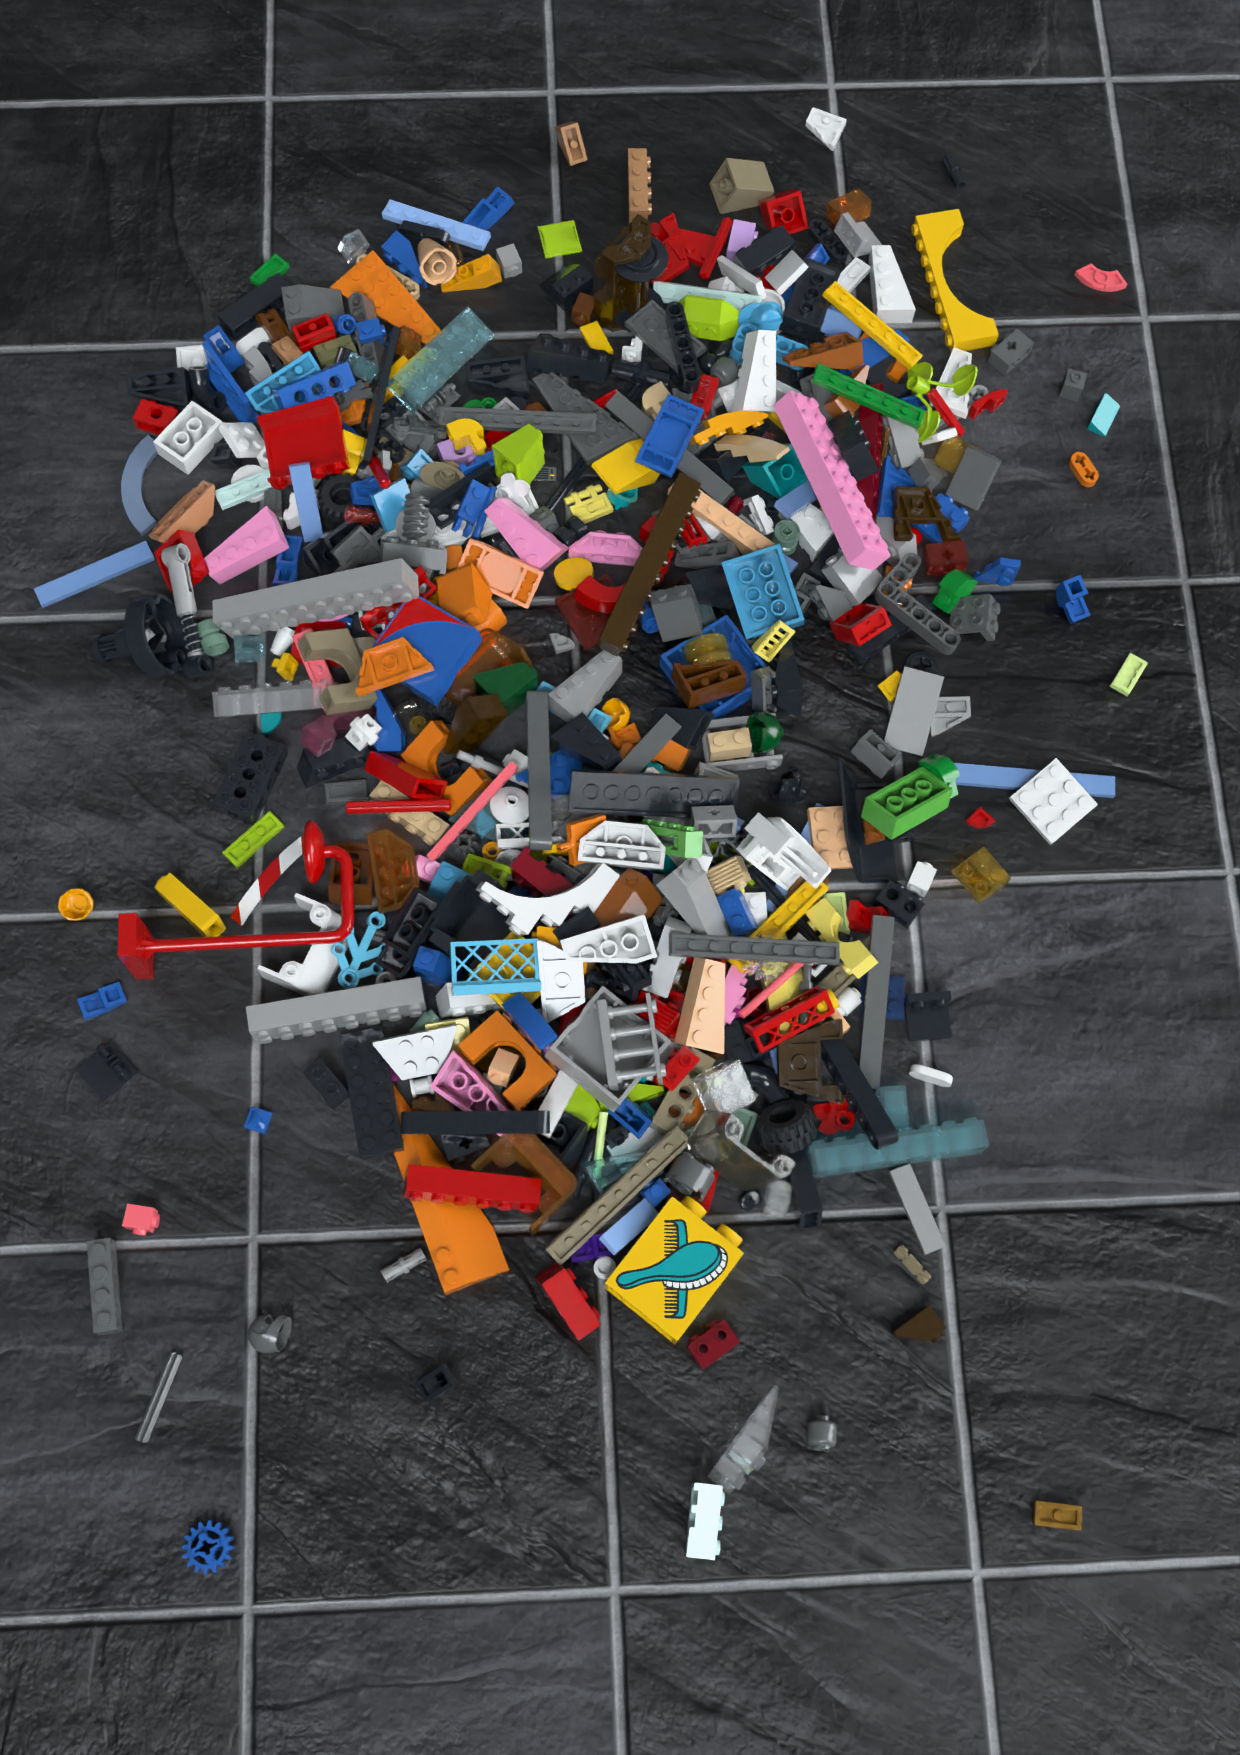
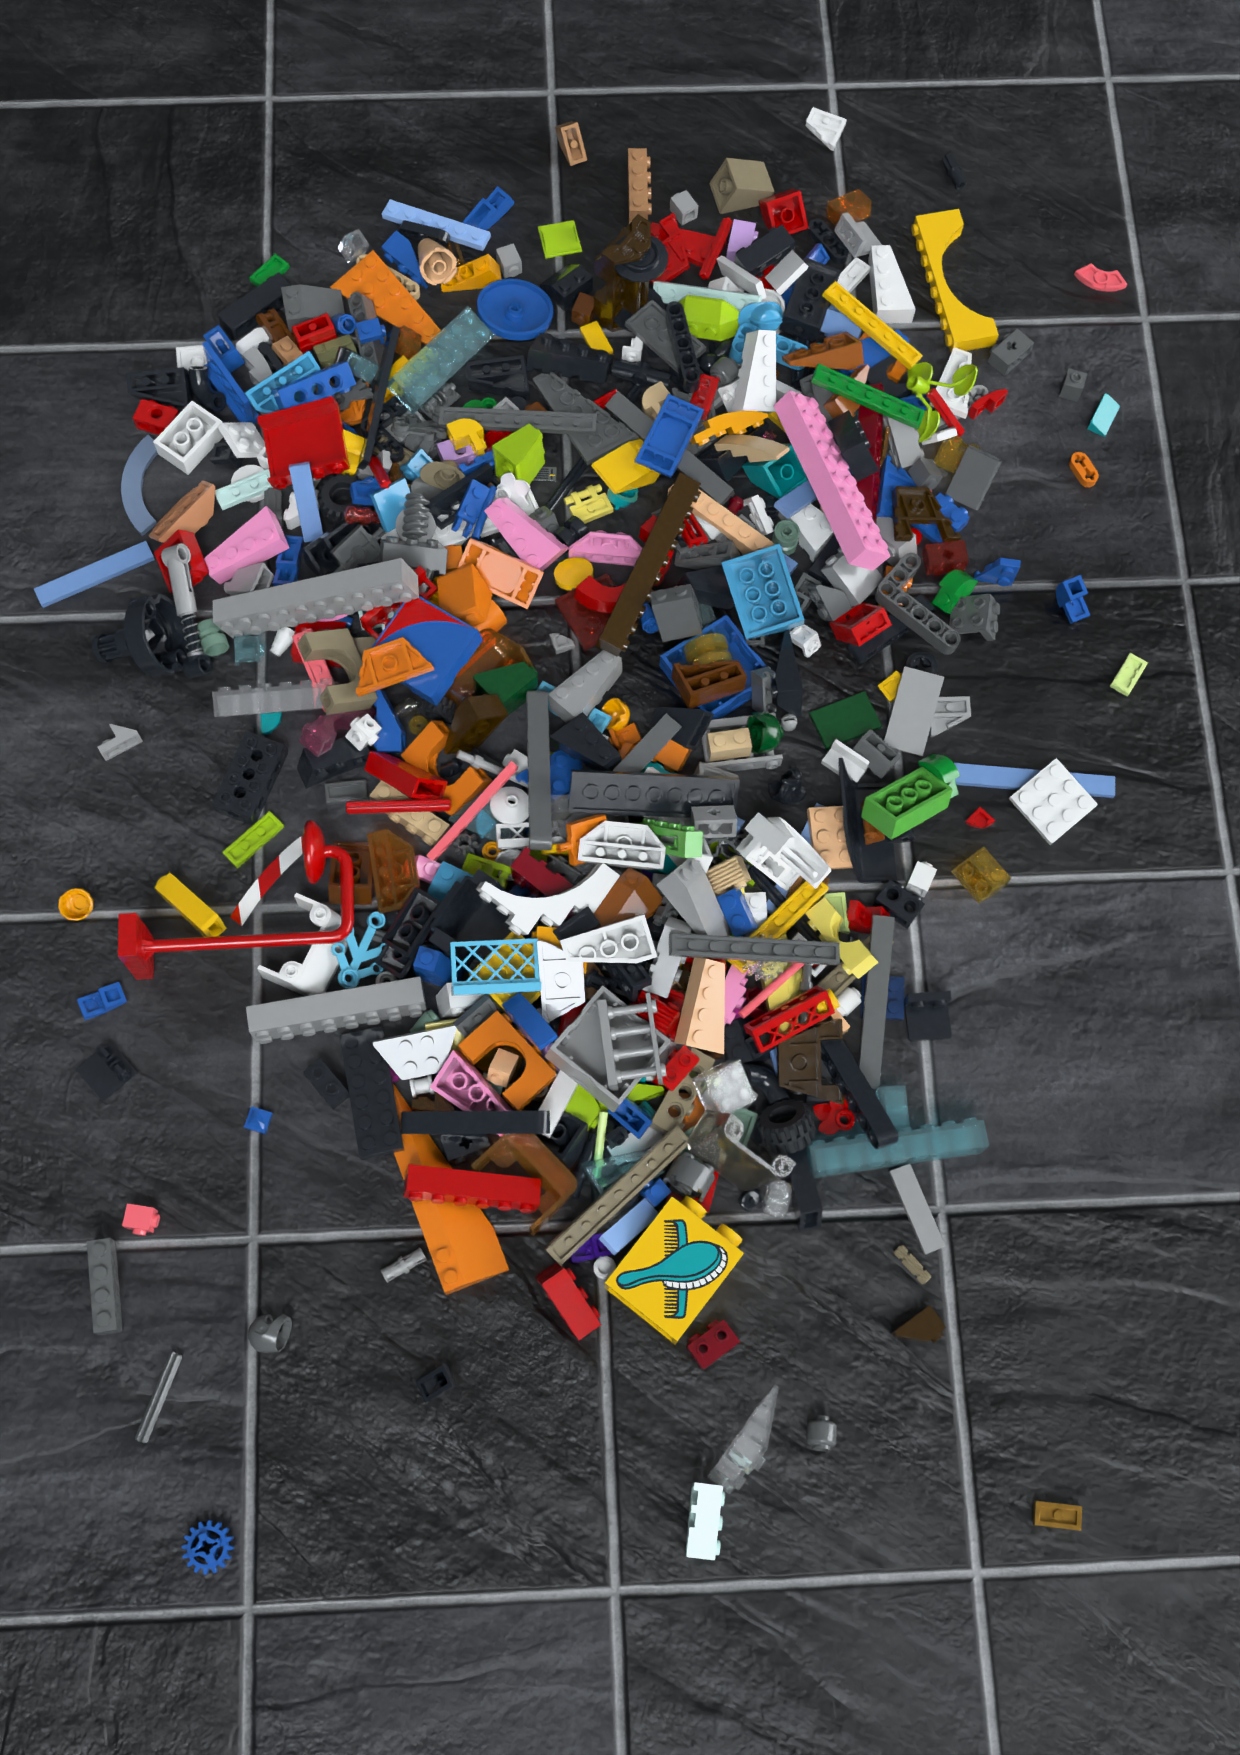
yellow tile [271,653,299,681] -> none
light yellow slope [751,620,795,663] -> none
white tile [909,1064,953,1087] -> none
none -> light grey slope [98,724,143,761]
none -> light grey torso [224,562,274,596]
none -> dark grey plate [453,994,500,1038]
none -> blue dish [476,279,553,341]
none -> light grey brick [670,190,698,226]
none -> light grey hinge [780,713,797,731]
none -> white bracket [790,625,821,658]
none -> dark green tile [809,691,882,750]
none -> white panel [821,739,870,783]

